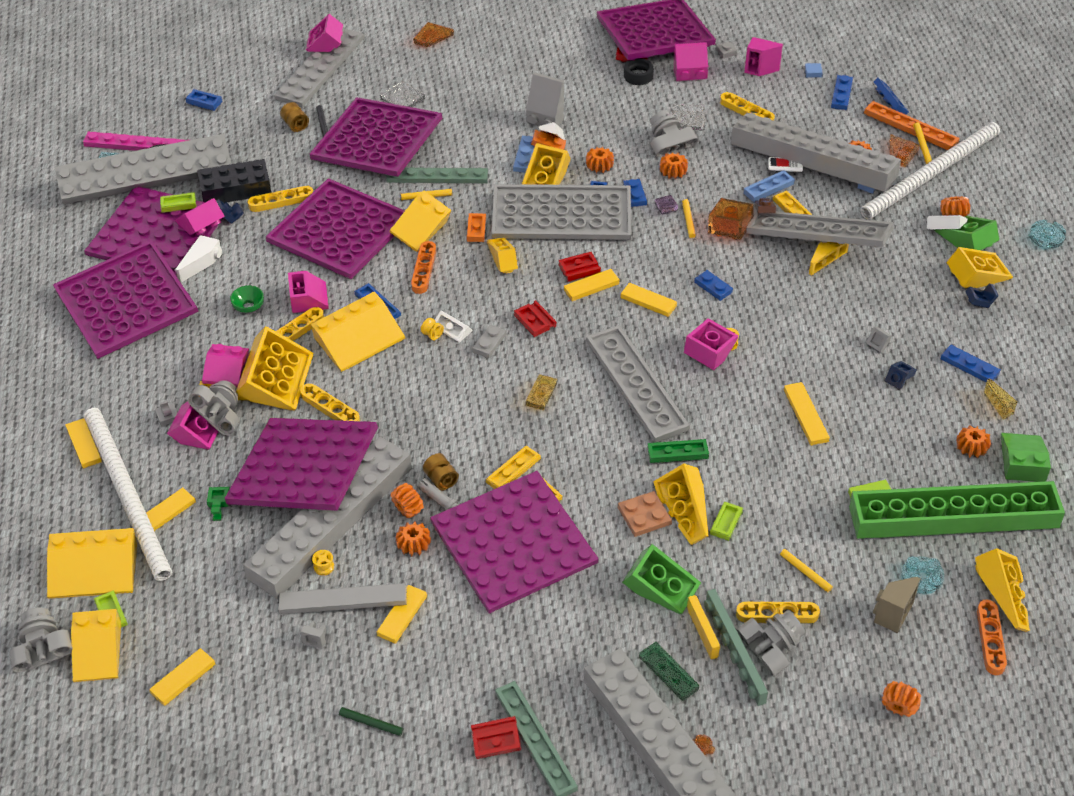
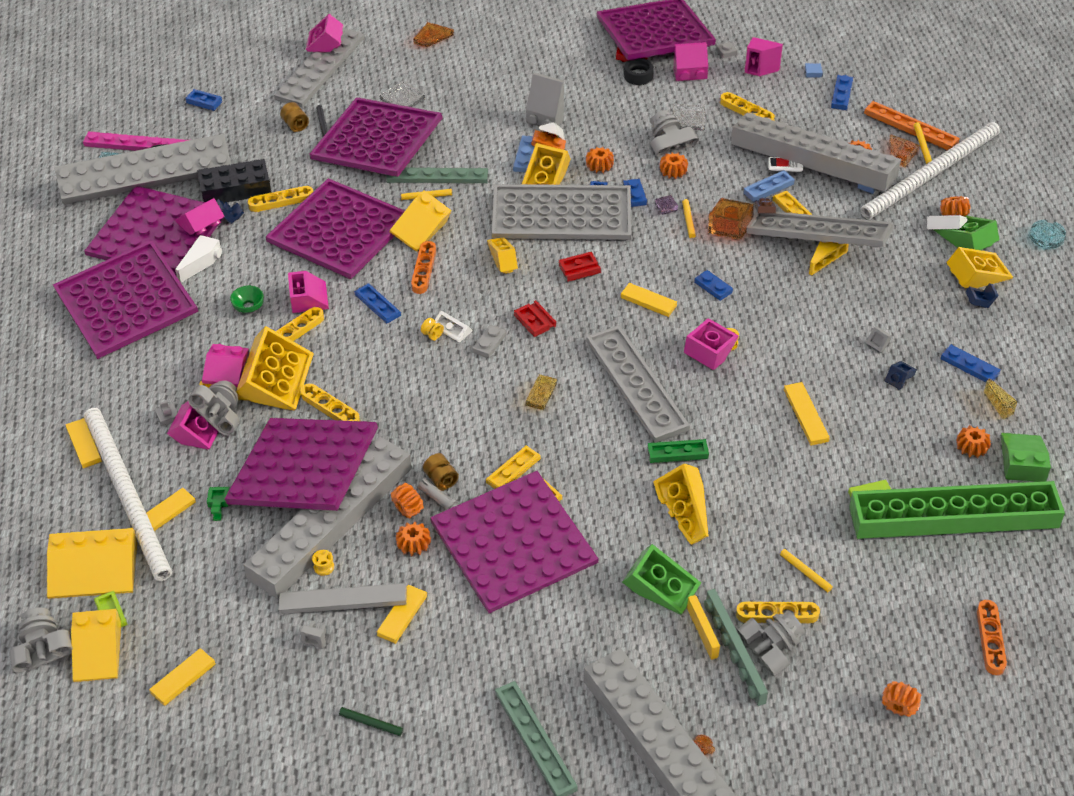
lime tile [160,192,196,213] -> none
yellow slope [311,291,405,372] -> none
orange plate [467,213,486,242] -> none
red plate [471,716,521,759] -> none
yellow tile [564,269,620,301] -> none
nougat plate [618,491,672,537] -> none
clear green plate [639,642,699,702] -> none
lime tile [710,501,743,541] -> none
dark tan slope [873,577,921,633] -> none
blue plate [874,78,909,115] -> none
clear light blue plate [901,556,945,595] -> none
yellow wedge [975,548,1030,632] -> none

